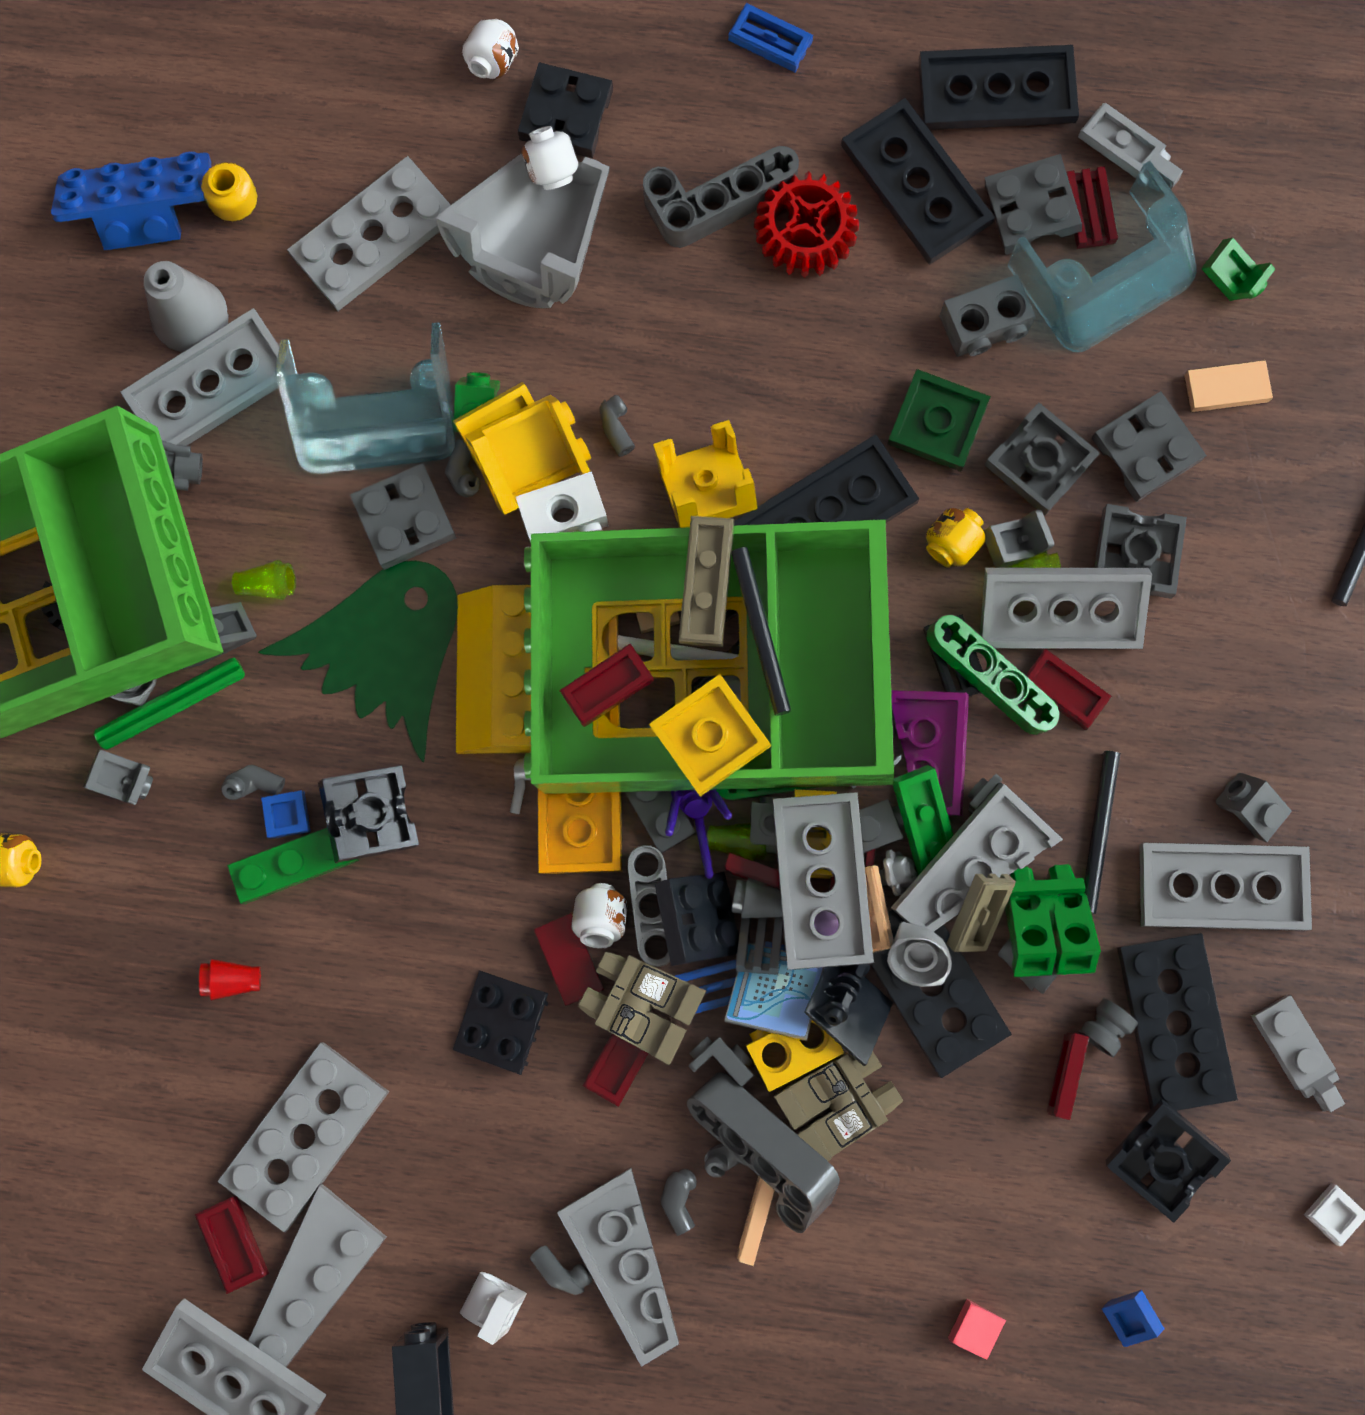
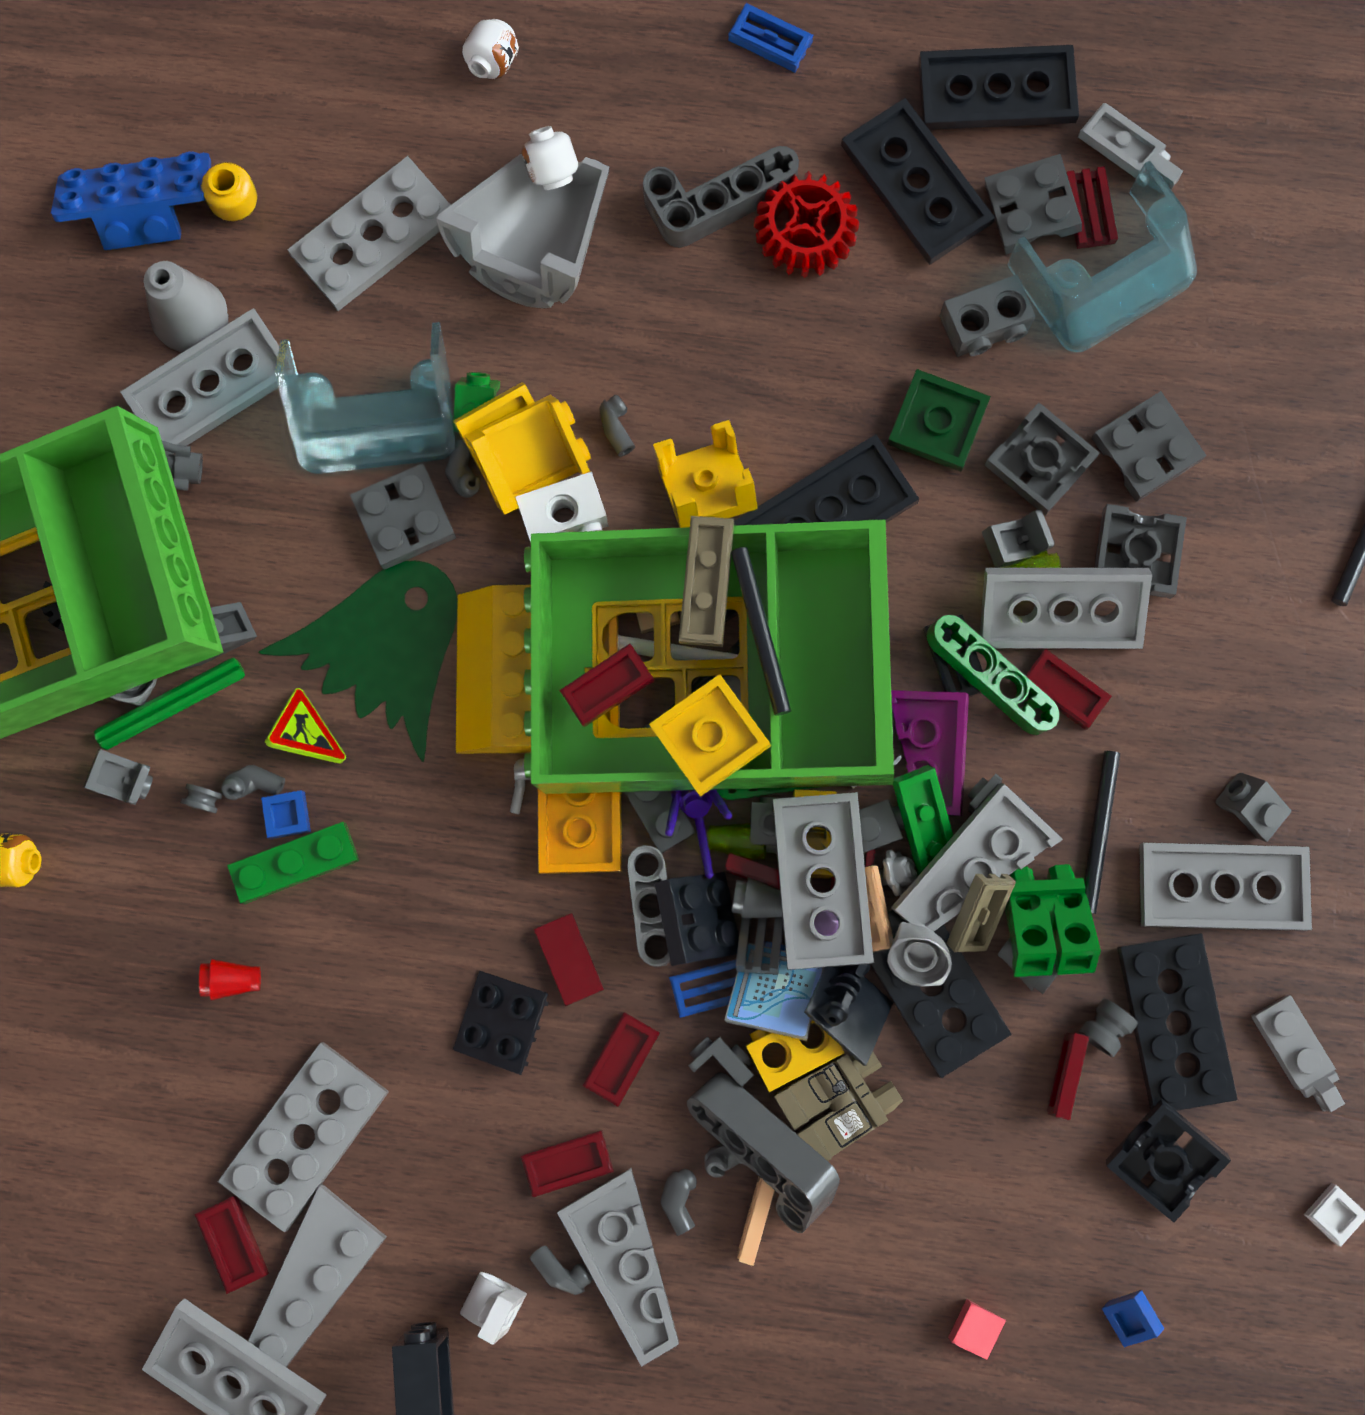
clear neon green cone [232,560,296,600] -> none
brick [318,765,419,863] -> none
black brick [518,62,613,158] -> none
white head [572,883,628,948] -> none
dark tan hips [578,952,706,1065] -> none
yellow head [926,508,986,568] -> none
light nougat tile [1184,360,1273,412] -> none
green bracket [1201,238,1275,301] -> none
none -> dark grey bush [180,783,223,814]
none -> piece [265,688,346,764]
none -> dark red tile [521,1130,614,1197]

